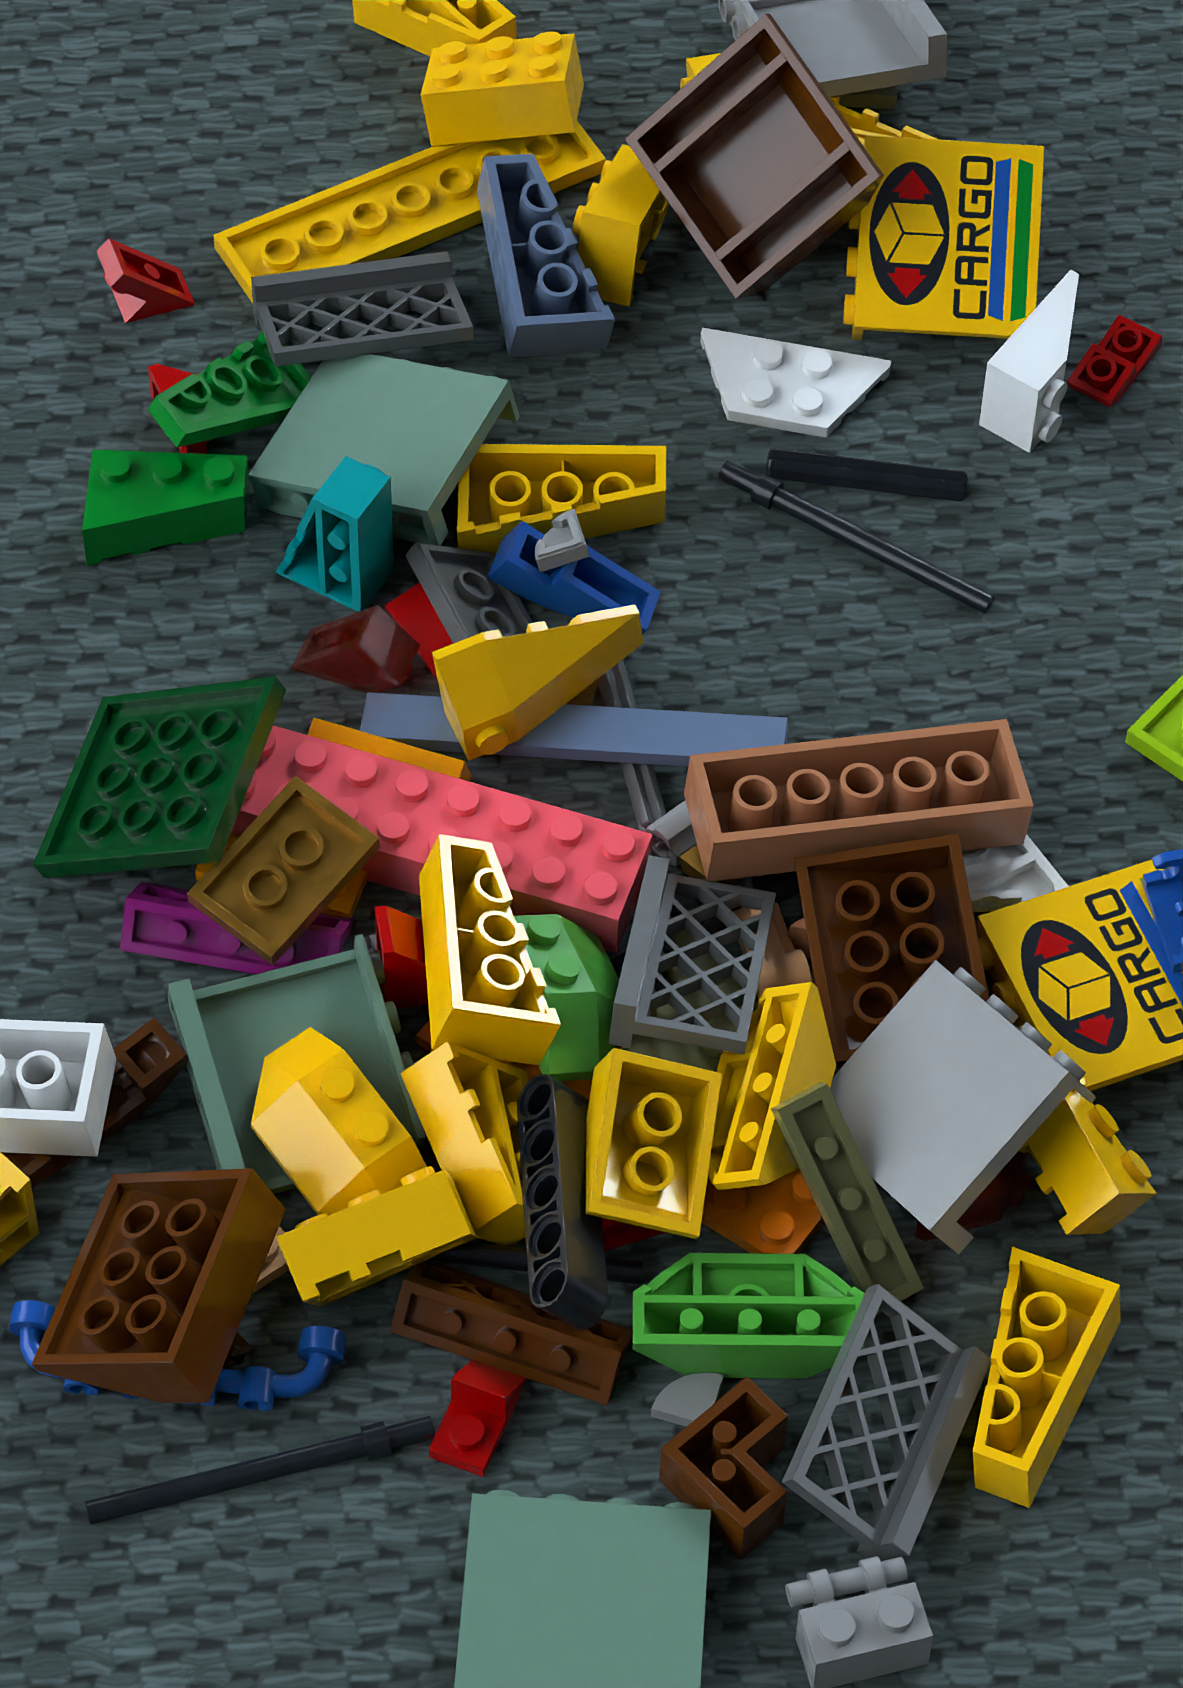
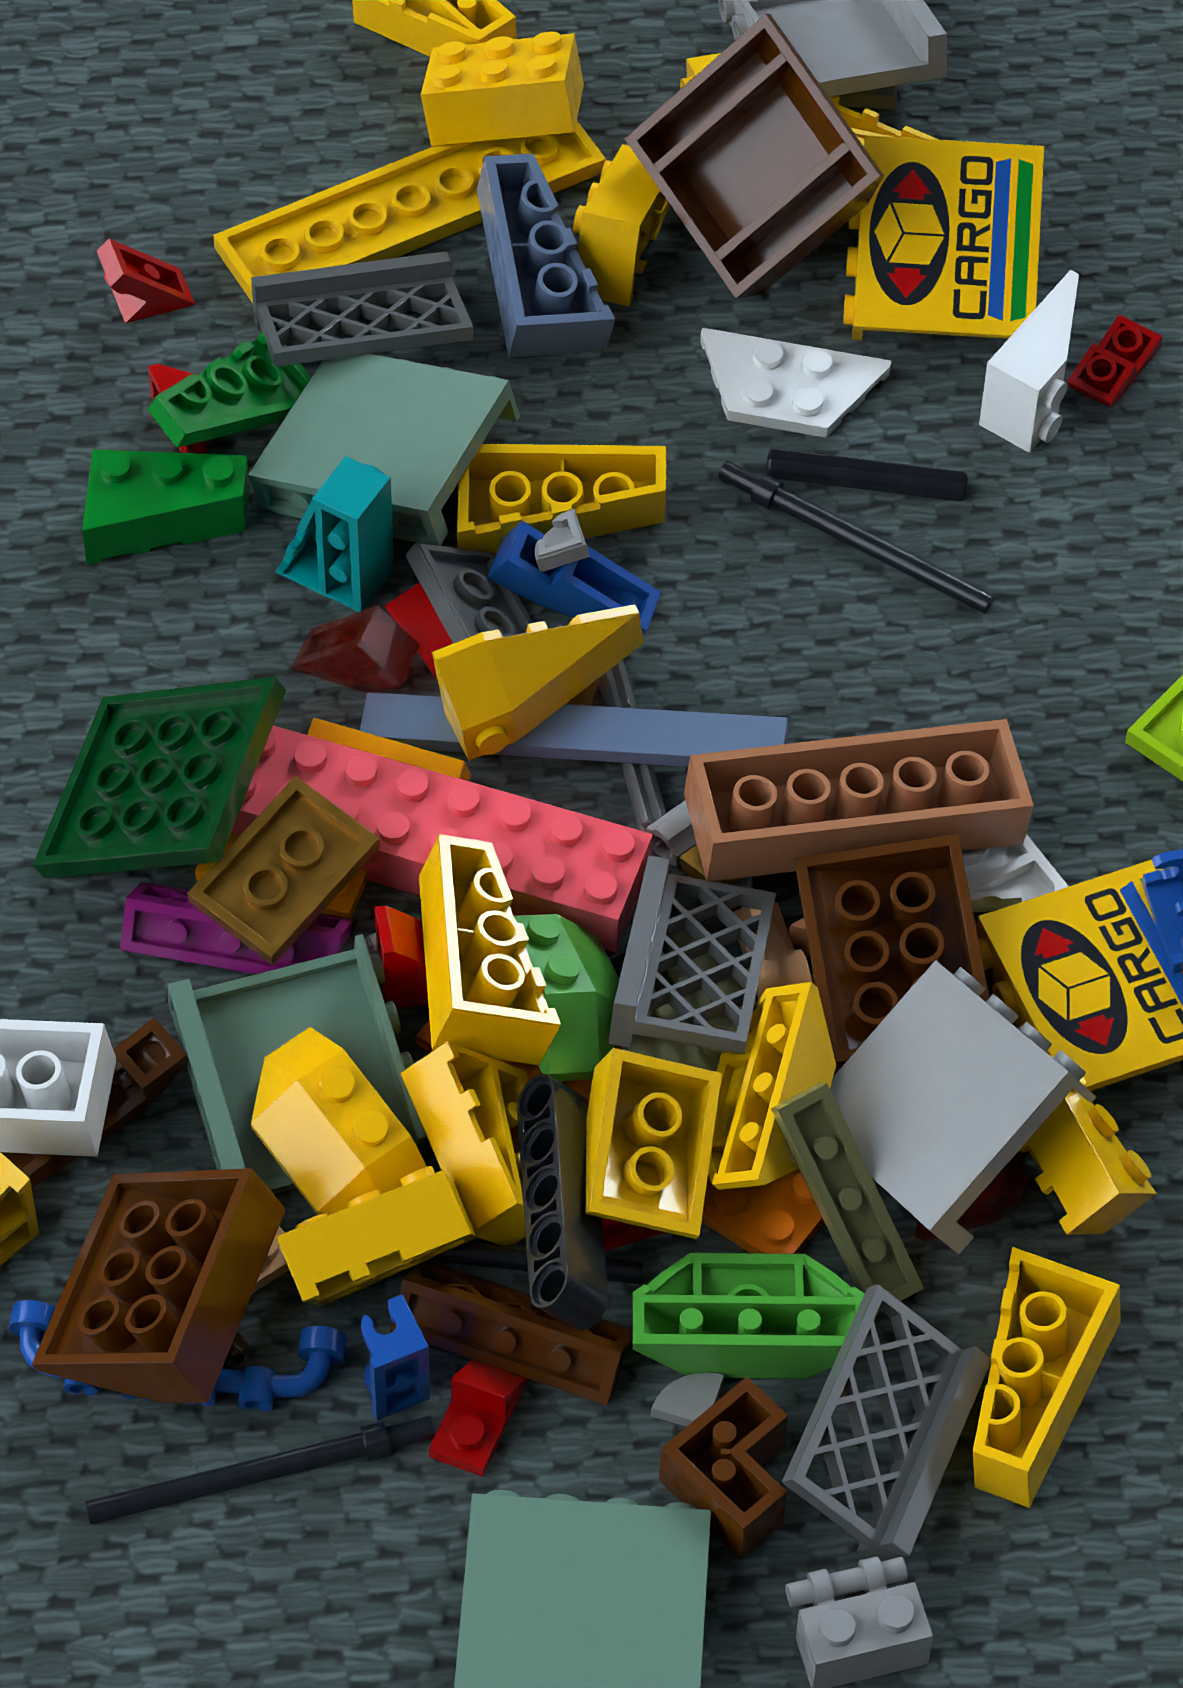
none -> blue hinge [361,1294,430,1420]

